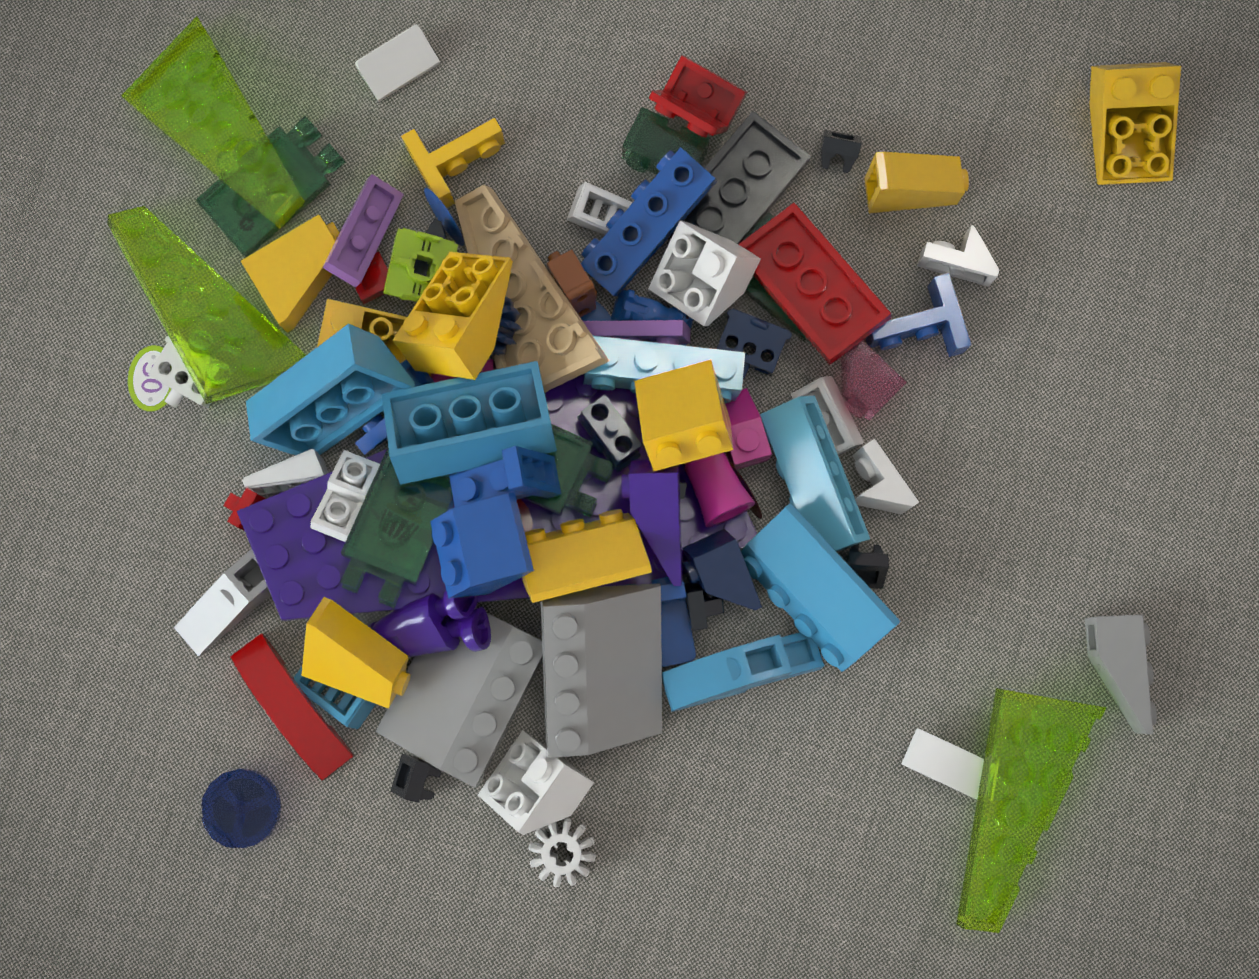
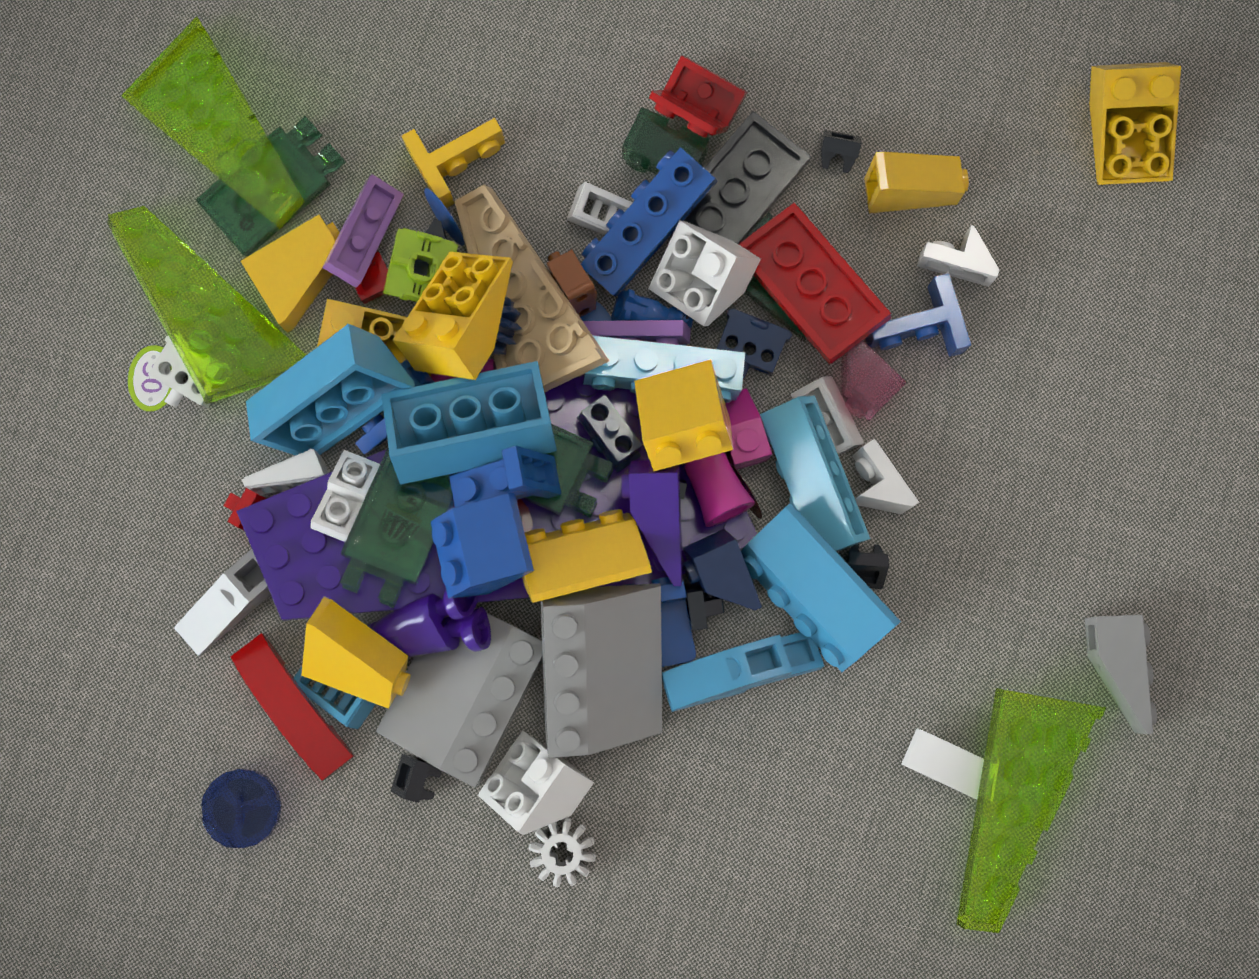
white slope [355,24,441,102] -> none

